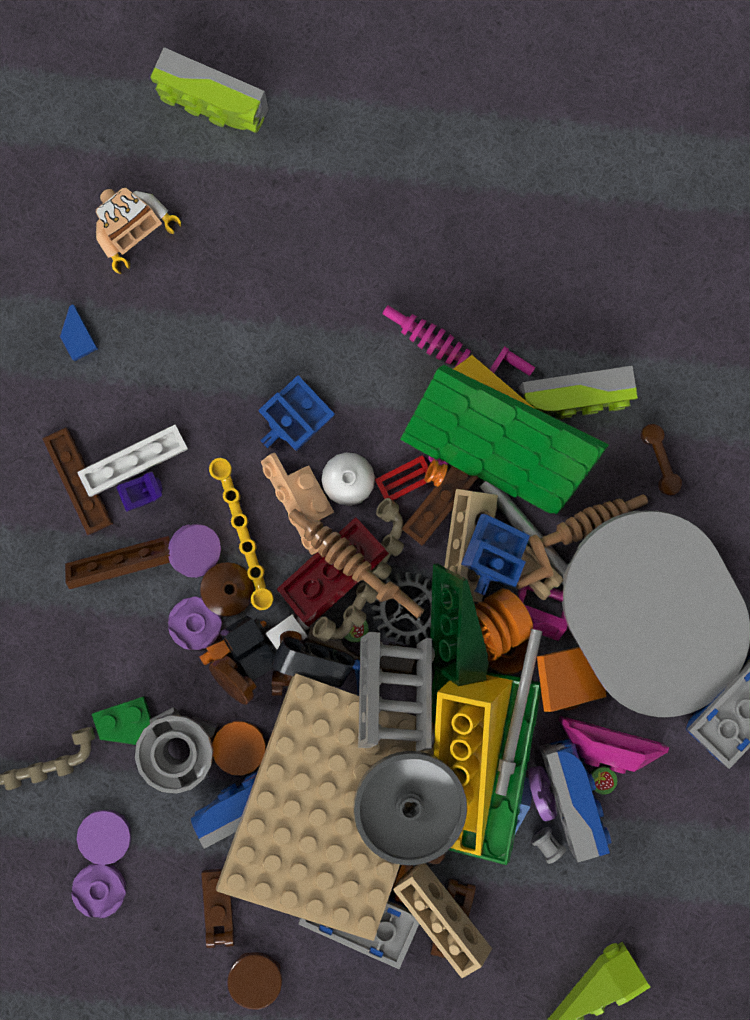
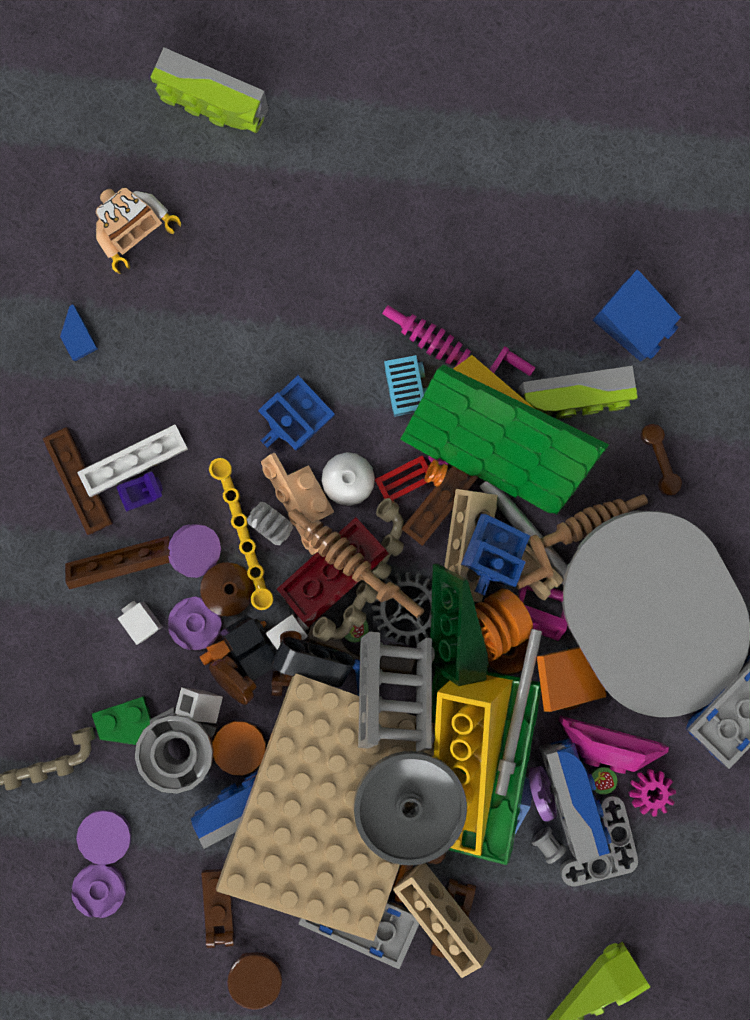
none -> white brick [118,601,163,645]
none -> white brick [175,687,223,723]
none -> light grey gear [247,502,293,545]
none -> medium azure brick [384,355,427,417]
none -> light grey beam [560,794,638,886]
none -> blue slope [592,270,681,362]
none -> dark pink gear [628,769,676,817]

